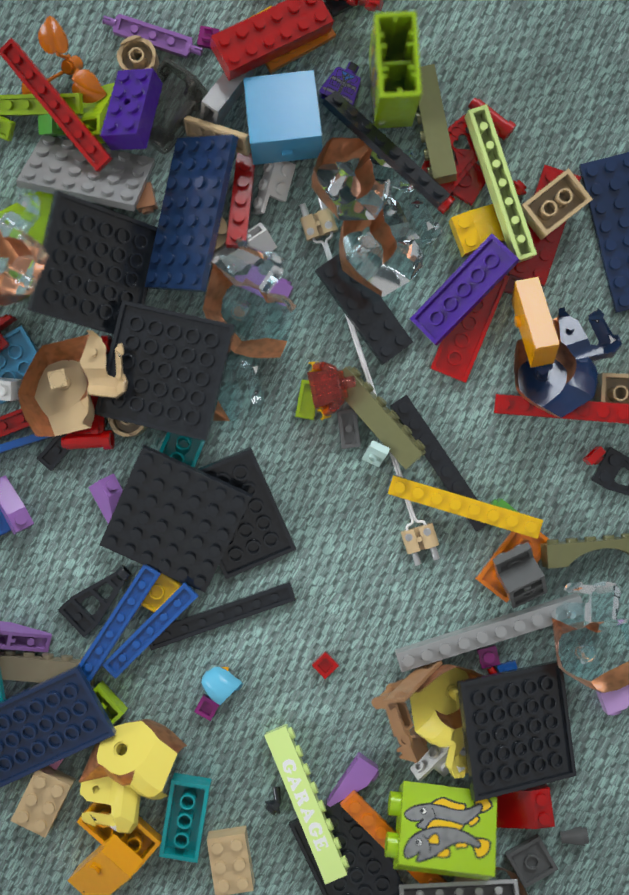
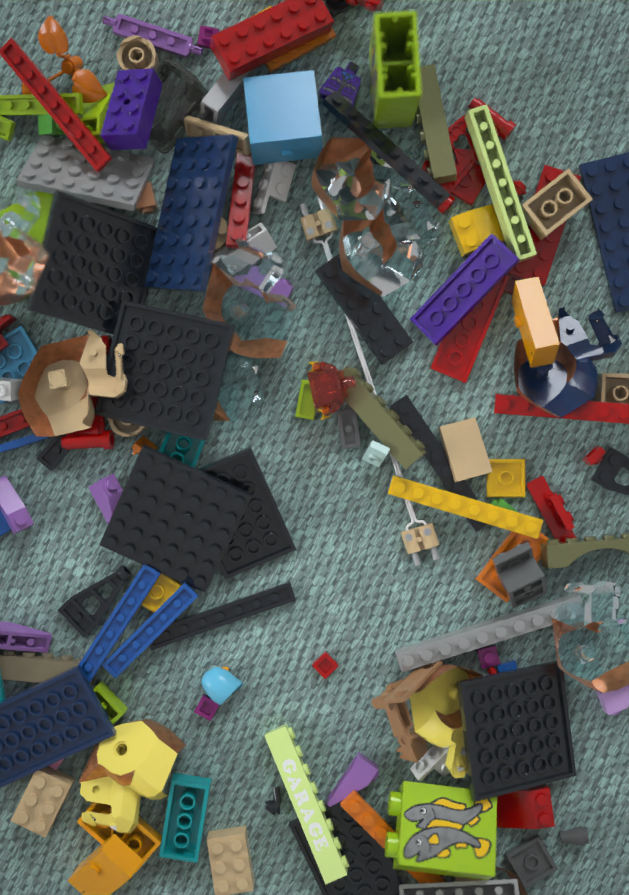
none -> orange tile [132,435,158,455]
none -> tan tile [438,417,493,483]
none -> yellow tile [486,459,525,497]
none -> red bracket [526,476,576,542]

